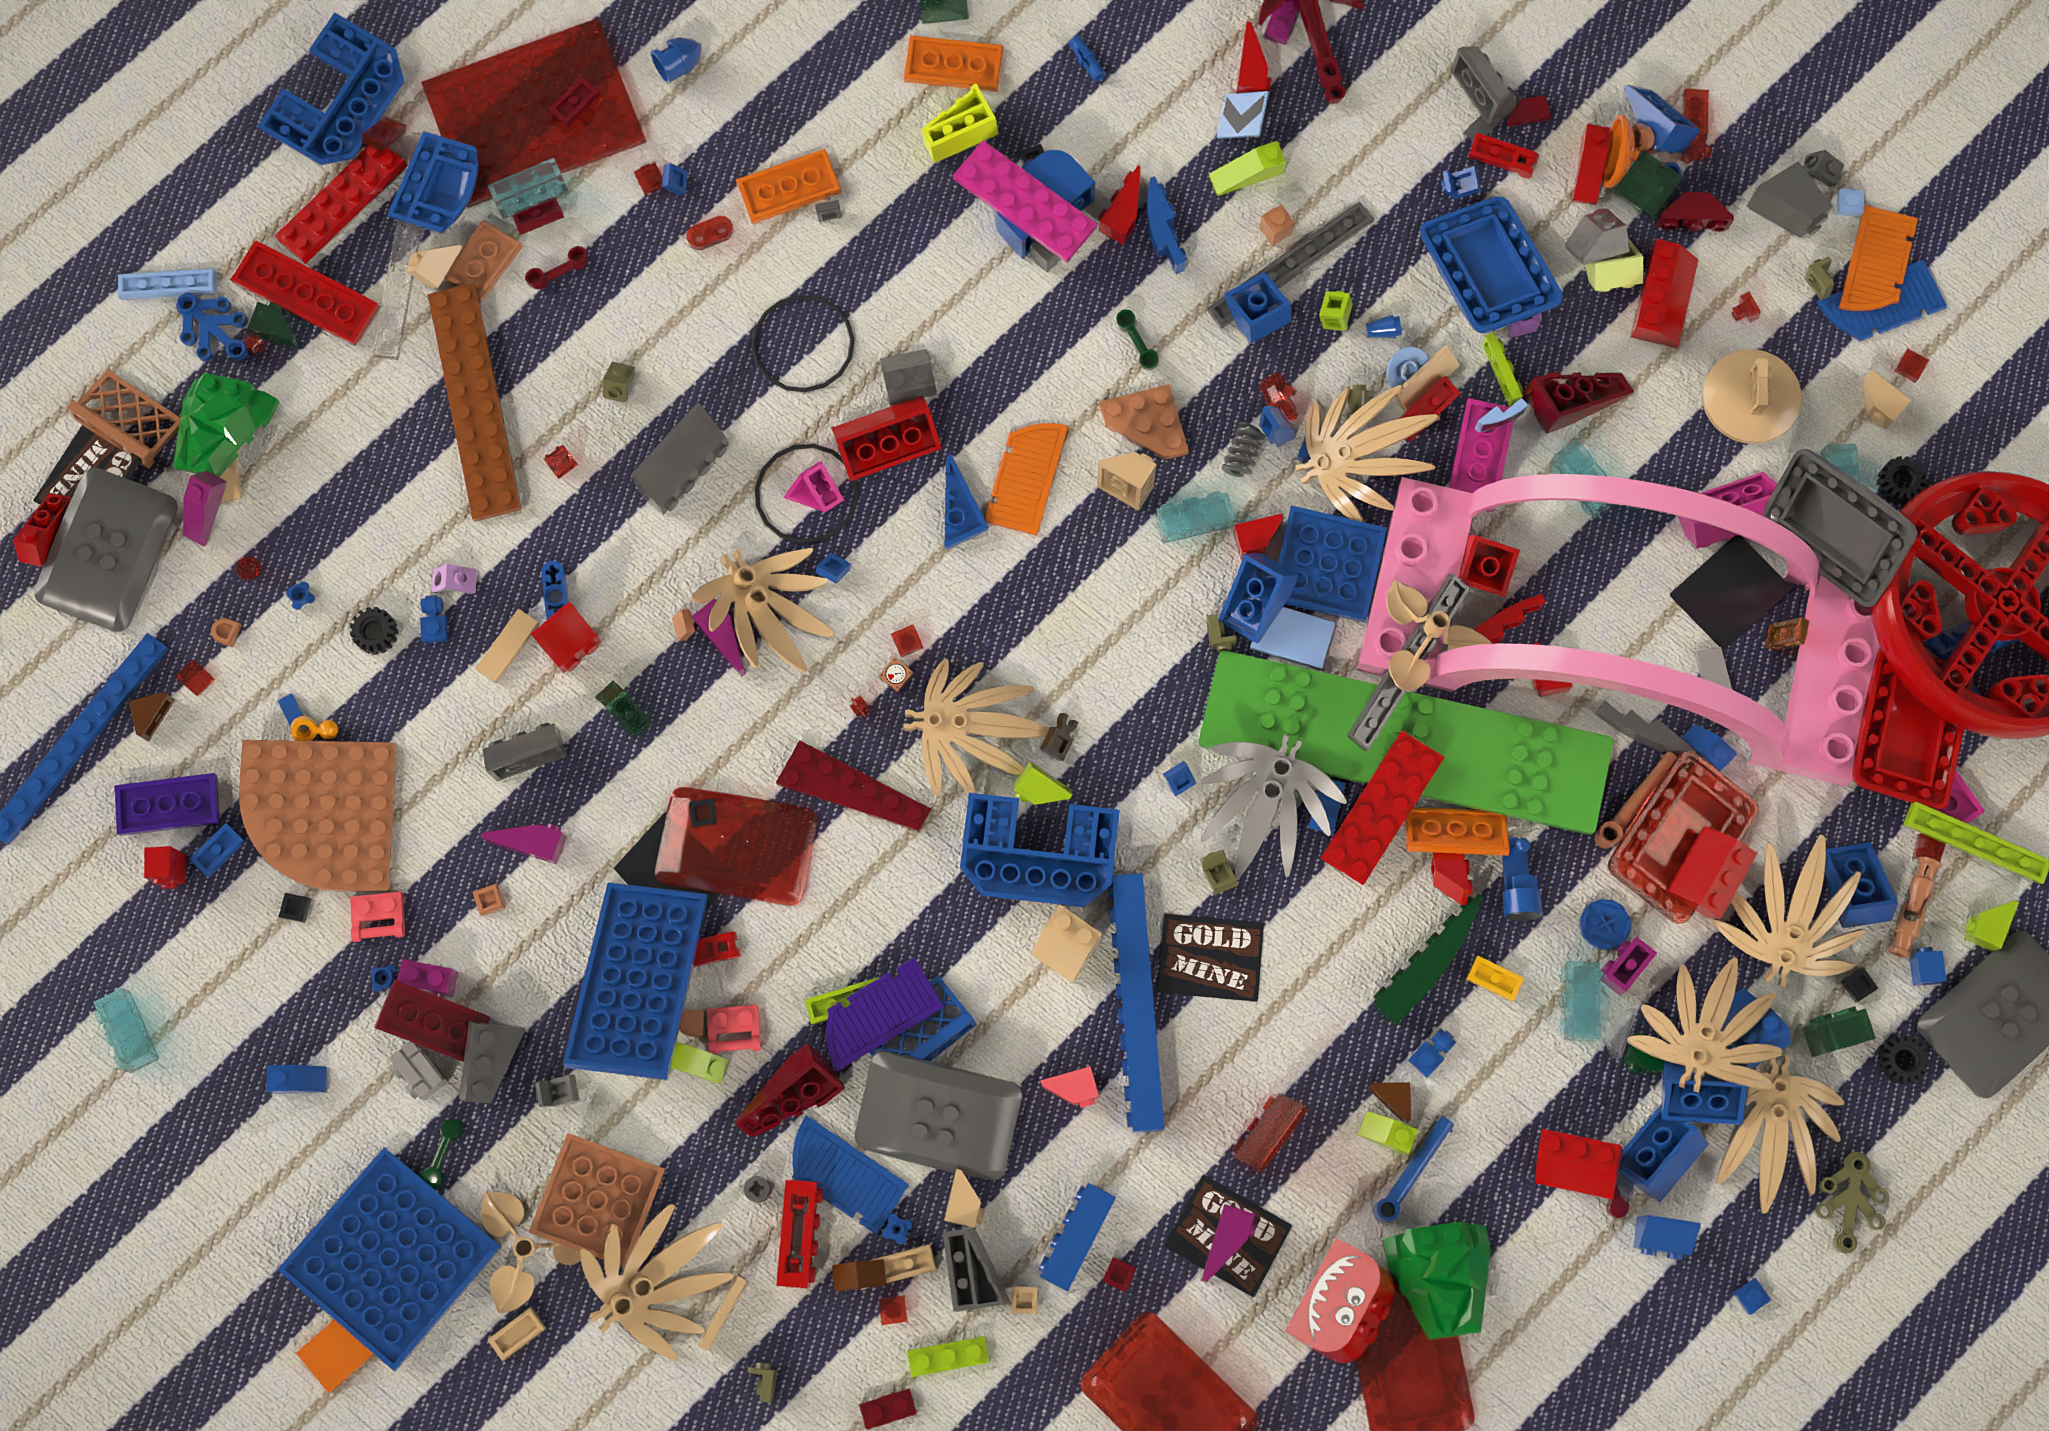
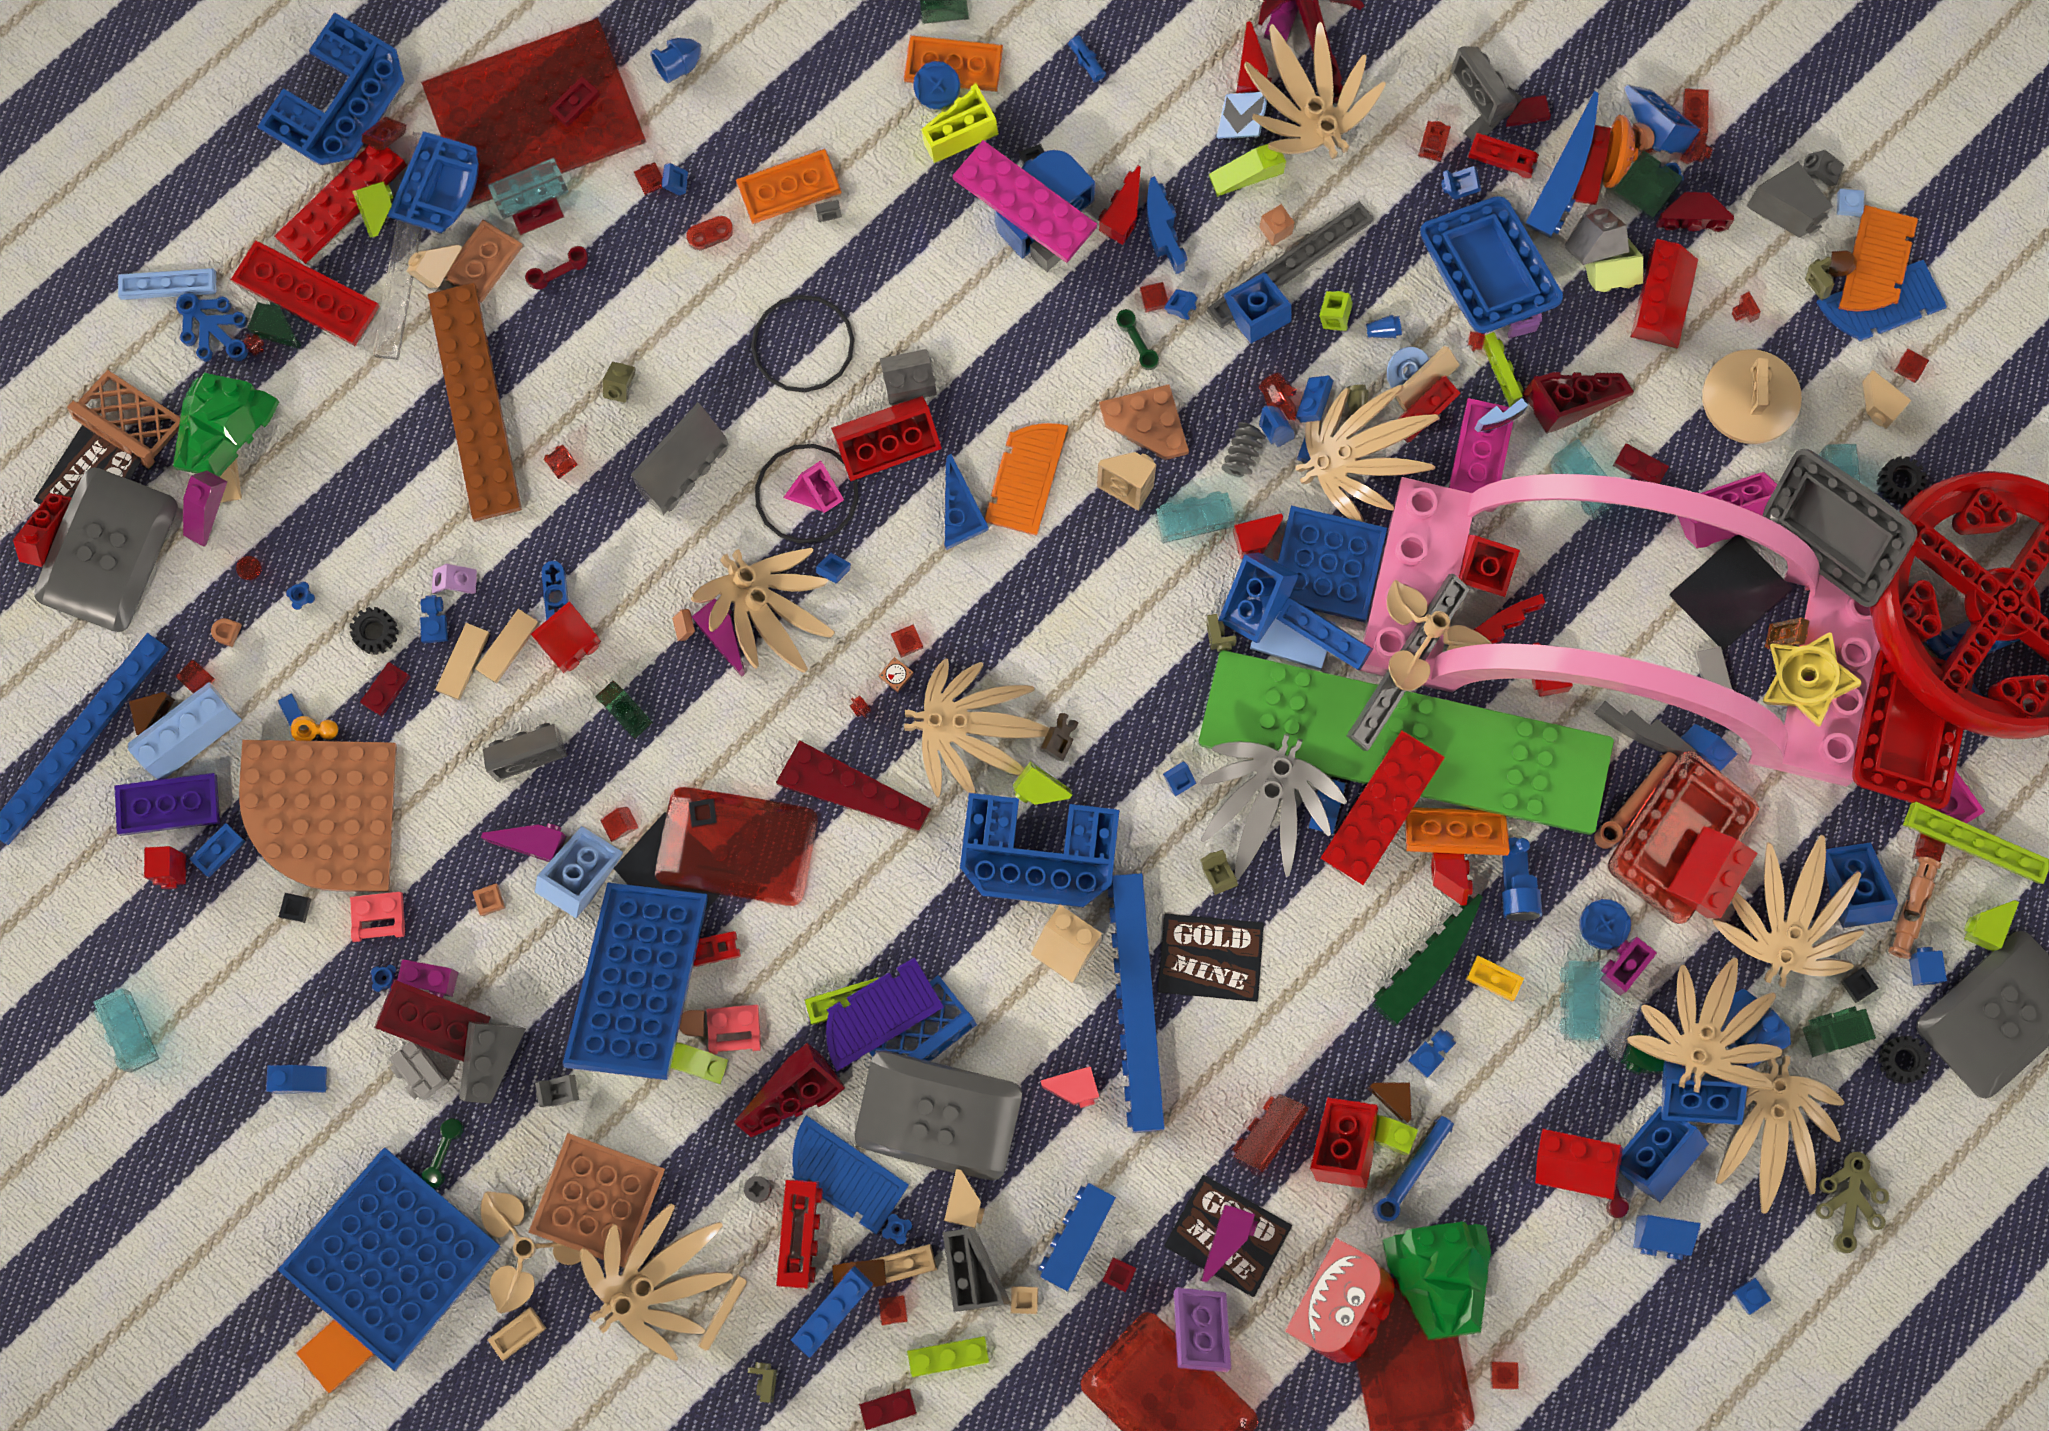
none -> light blue slope [128,682,242,780]
none -> lime slope [353,182,393,237]
none -> dark red plate [360,662,411,717]
none -> tan tile [435,623,490,701]
none -> light blue slope [535,826,623,918]
none -> clear red slope [600,807,638,842]
none -> blue plate [791,1266,874,1358]
none -> blue tile [913,61,961,110]
none -> clear red plate [1140,282,1168,313]
none -> blue tile [1164,289,1198,320]
none -> medium lavender plate [1174,1287,1231,1372]
none -> tan plant [1244,22,1386,159]
none -> blue plate [1276,597,1373,670]
none -> blue plate [1296,375,1334,423]
none -> red slope [1310,1098,1378,1189]
none -> clear red brick [1418,121,1451,162]
none -> clear red plate [1467,330,1485,352]
none -> clear red plate [1490,1361,1519,1389]
none -> blue slope [1525,91,1599,238]
none -> dark red plate [1613,443,1669,484]
none -> light yellow plate [1763,632,1861,727]
none -> reddish brown tile [1829,251,1857,277]

